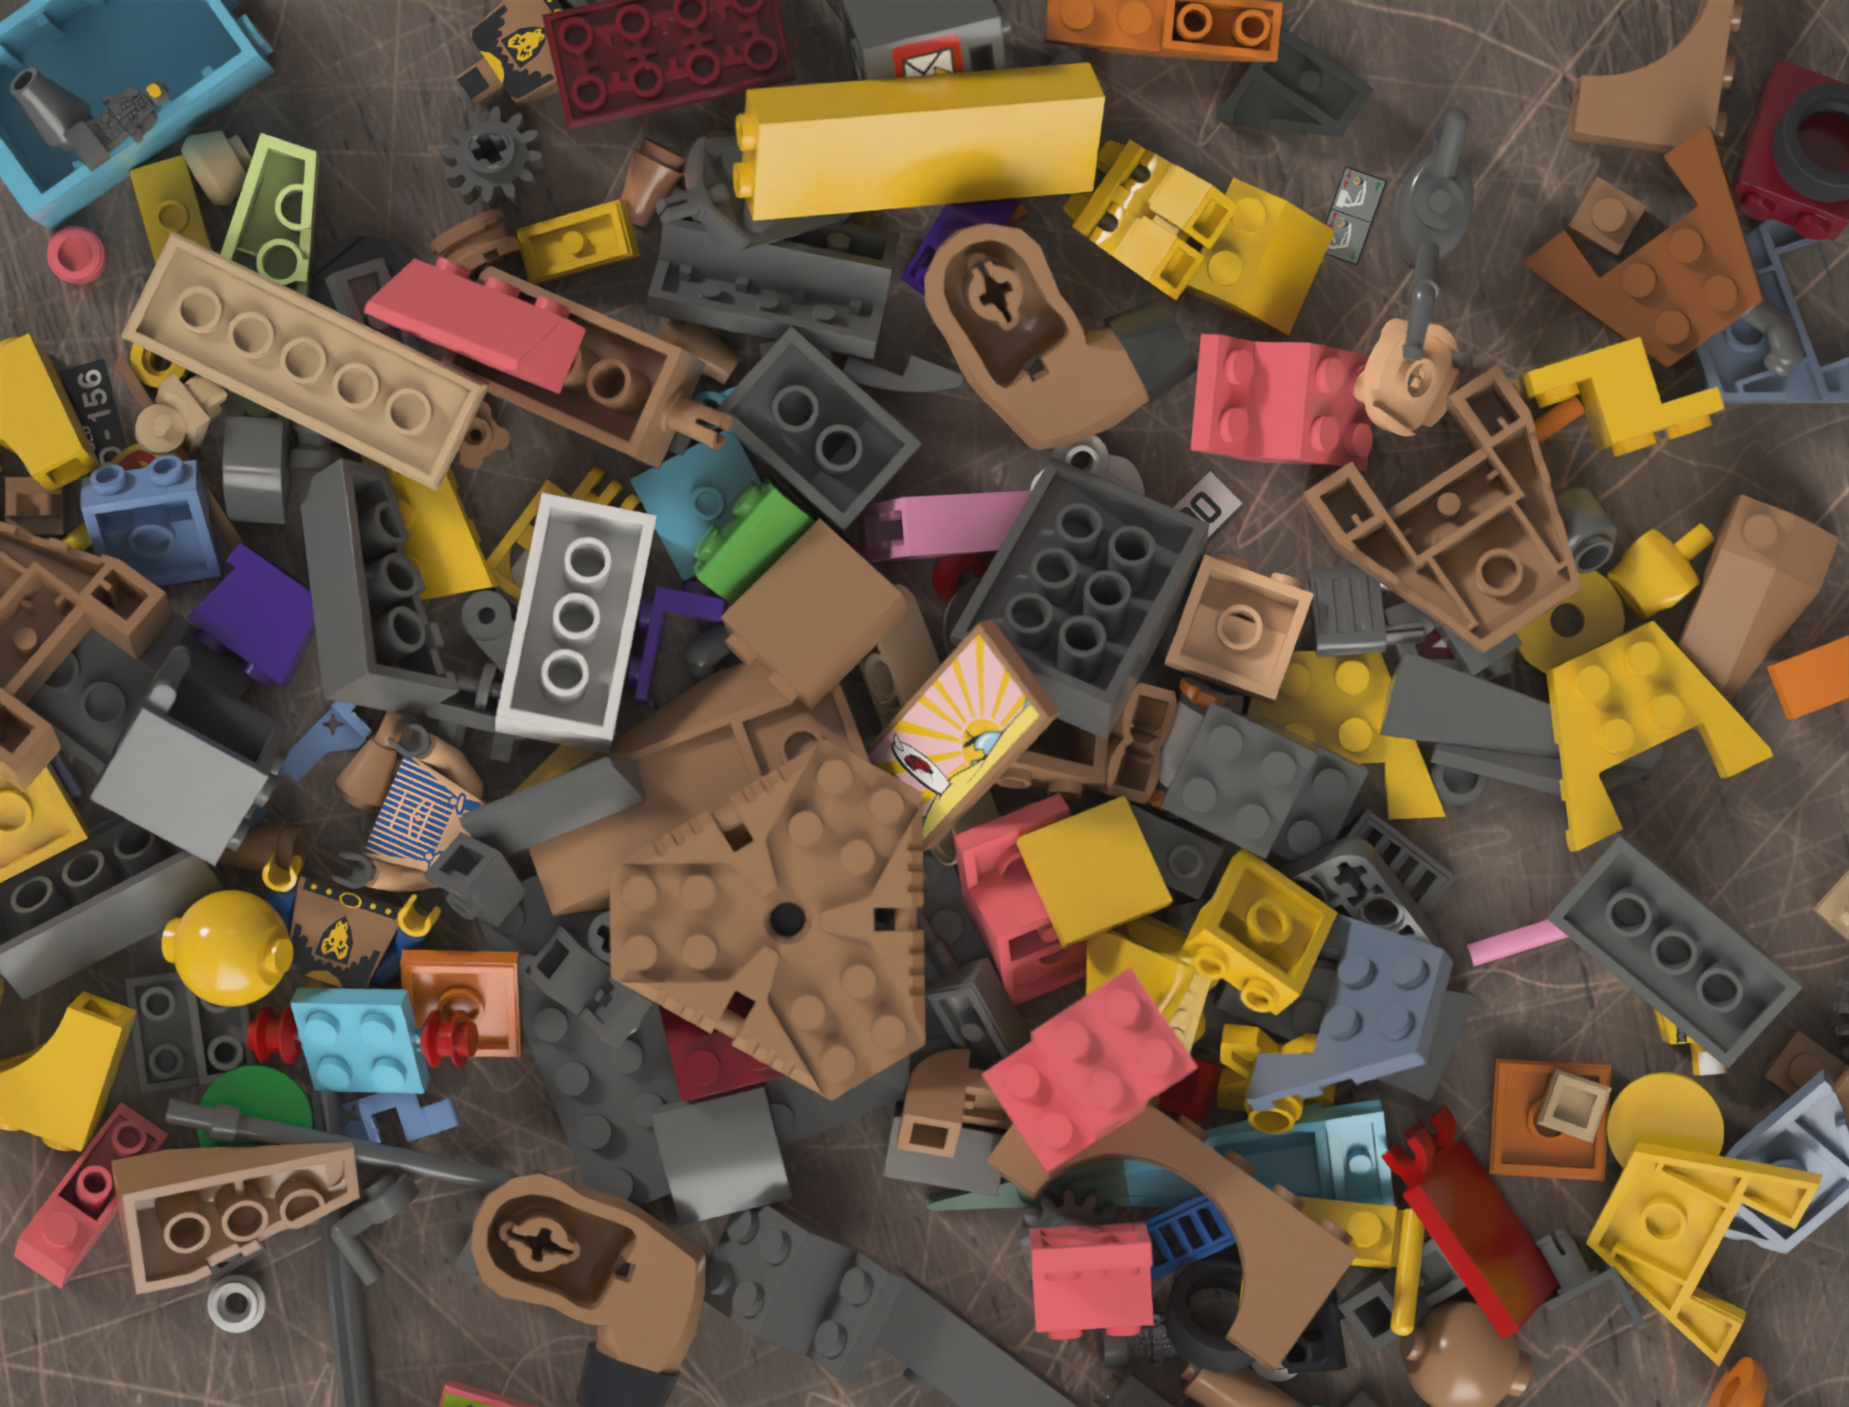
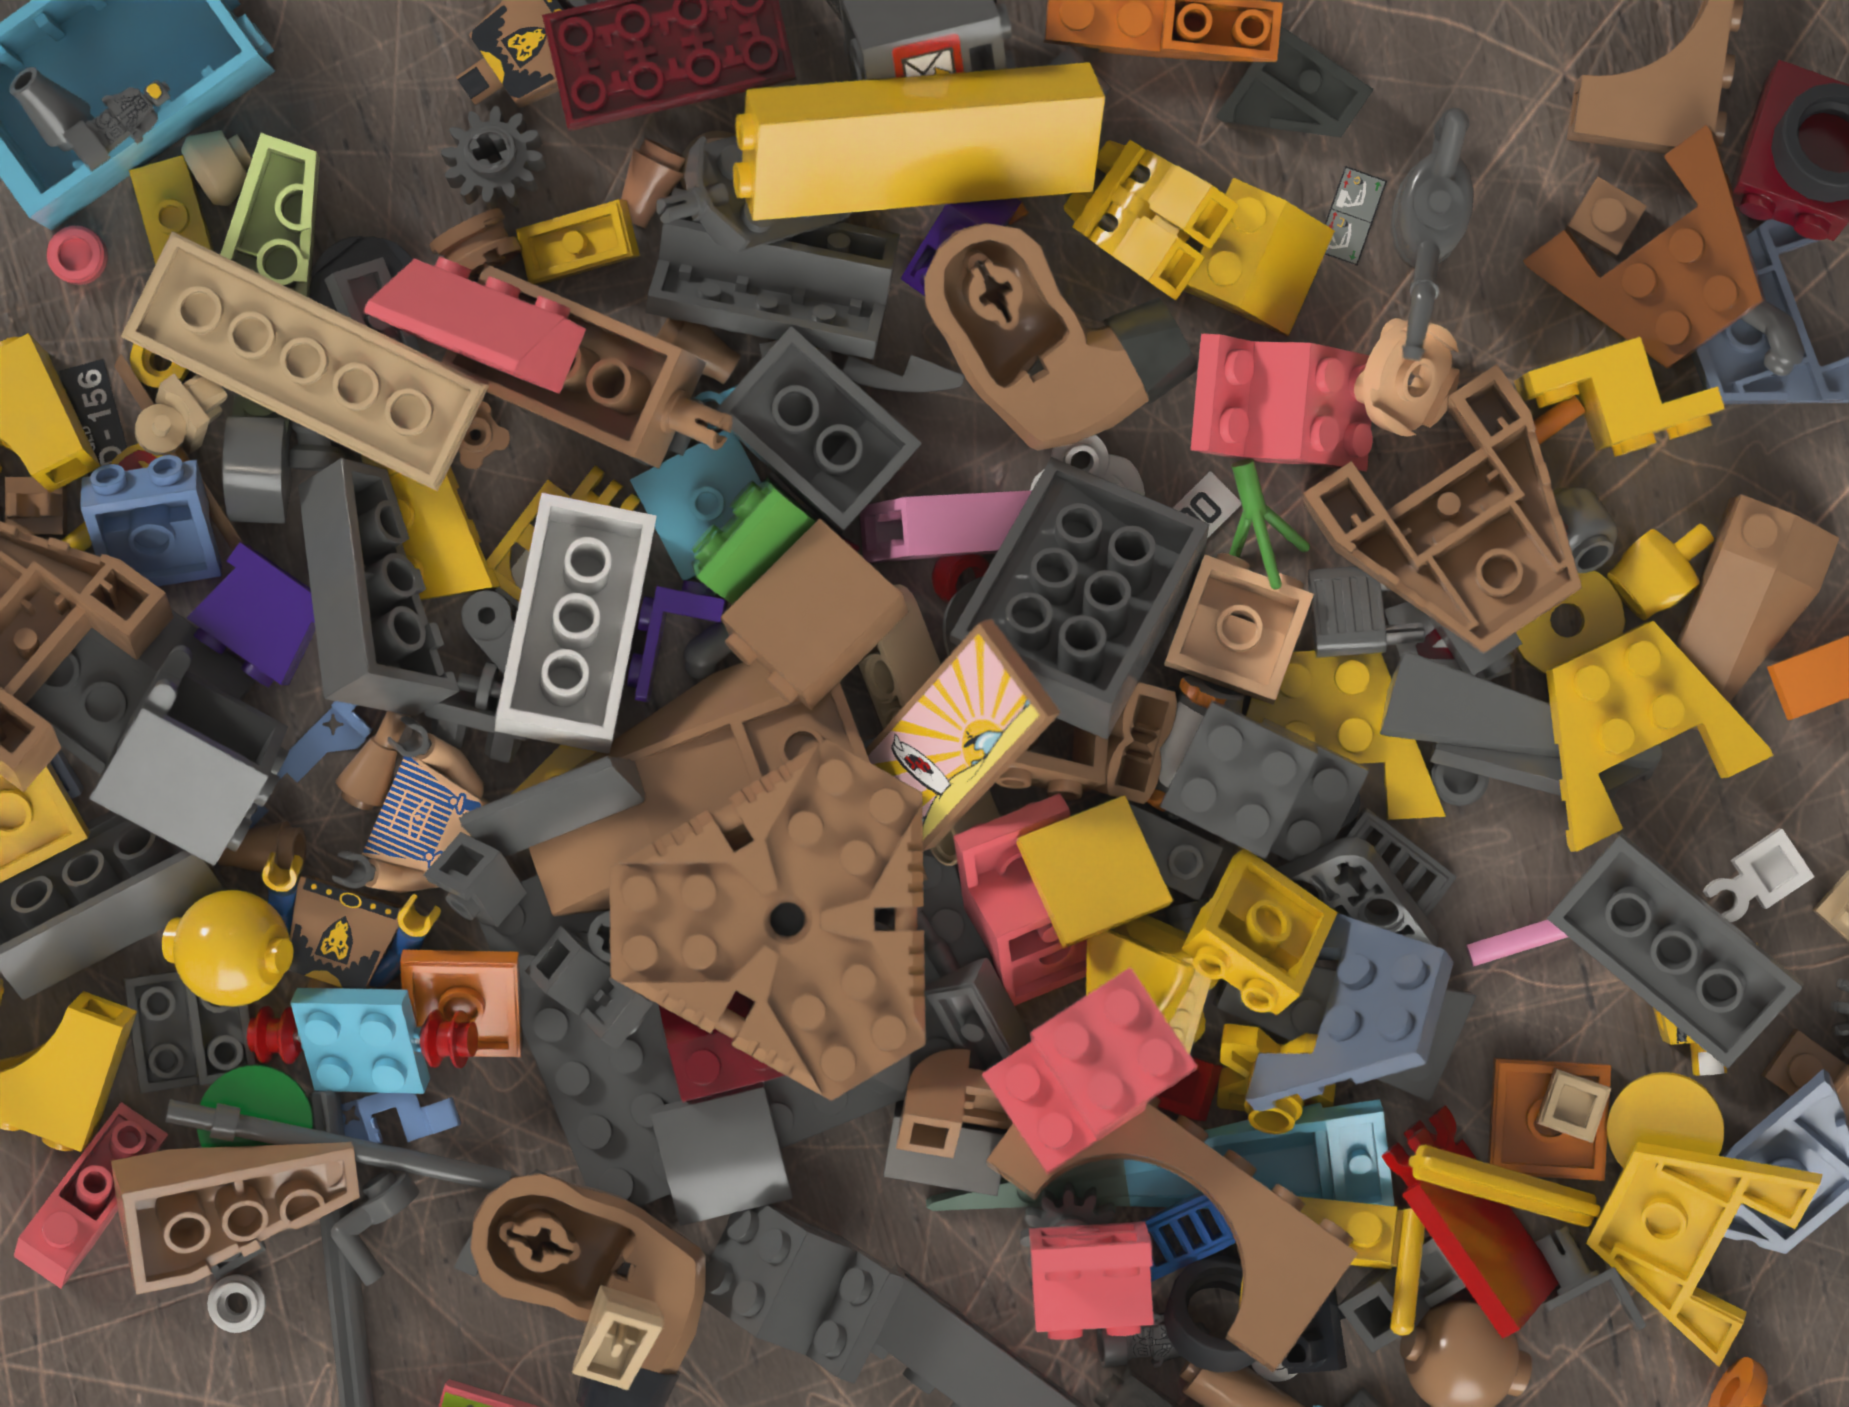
none -> tan slope [572,1285,664,1390]
none -> bright green plant [1229,459,1310,590]
none -> yellow axle [1409,1145,1601,1227]
none -> white plate [1703,828,1815,922]

